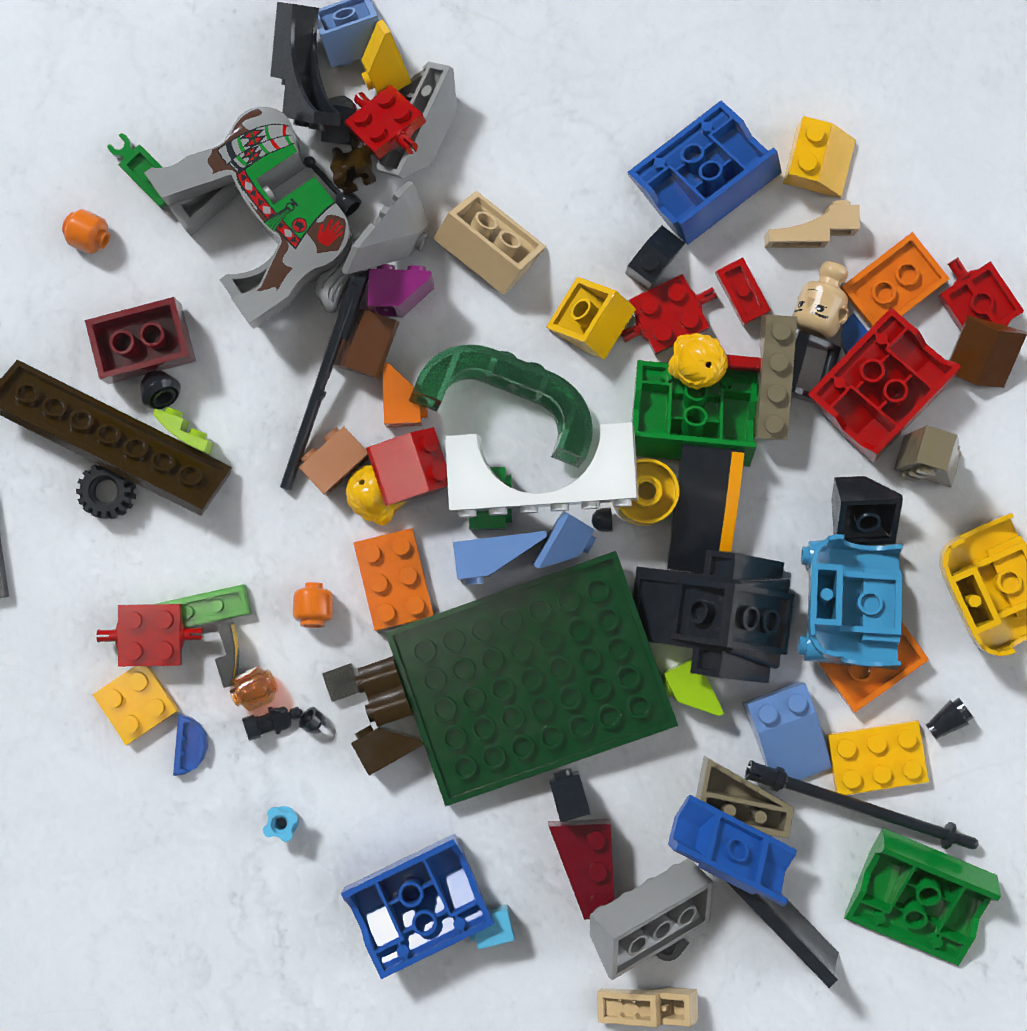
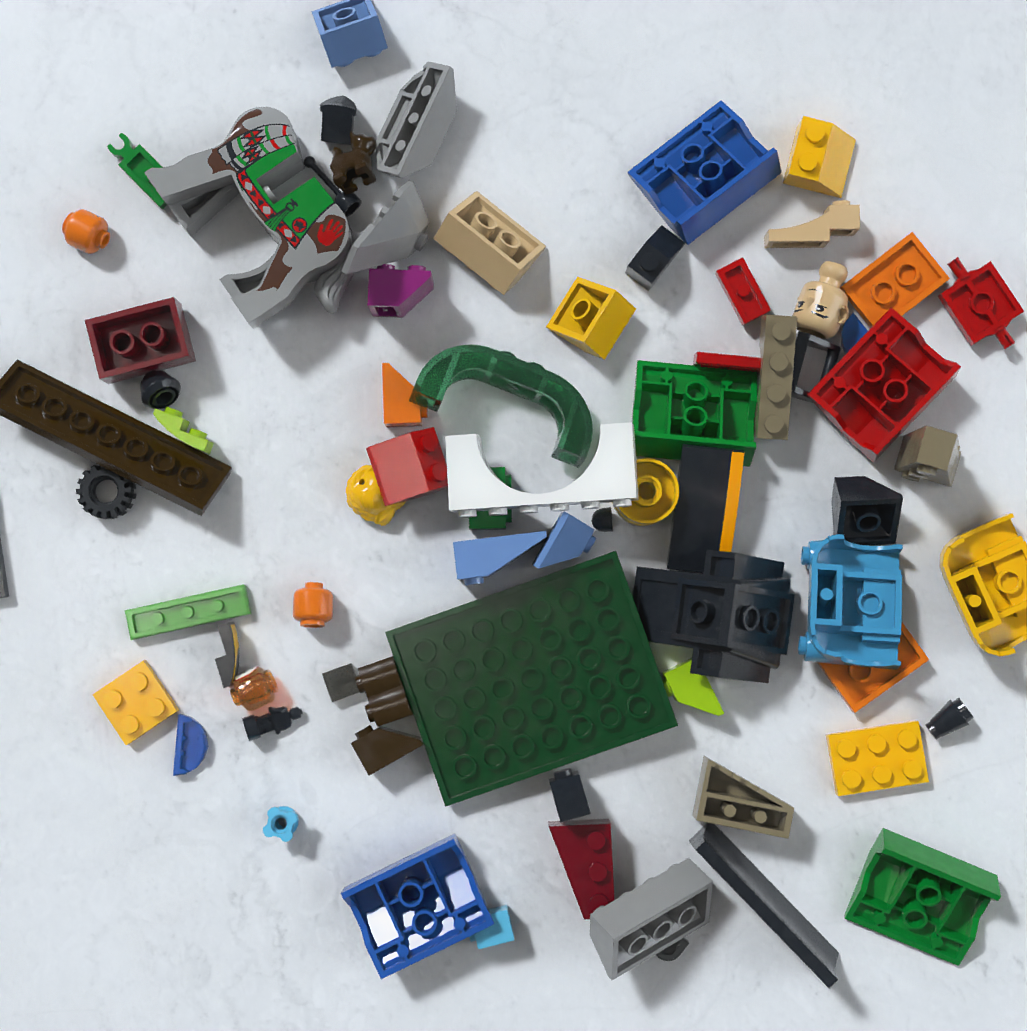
red plate [96,604,204,667] -> none
black arch [270,2,341,131] -> none
black bar [280,269,369,491] -> none
nougat brick [299,426,369,496] -> none
black hinge [299,707,326,734] -> none
reddish brown slope [334,309,400,379] -> none
red plate [344,85,426,159] -> none
orange plate [353,528,434,631] -> none
yellow slope [361,19,412,95] -> none
tan slope [597,987,698,1027] -> none
red plate [621,274,717,355] -> none
yellow hair [668,333,728,390] -> none
blue piece [668,795,797,906] -> none
medium blue slope [742,681,832,780] -> none
black bar [745,760,979,850] -> none
reddish brown slope [949,315,1027,388] -> none

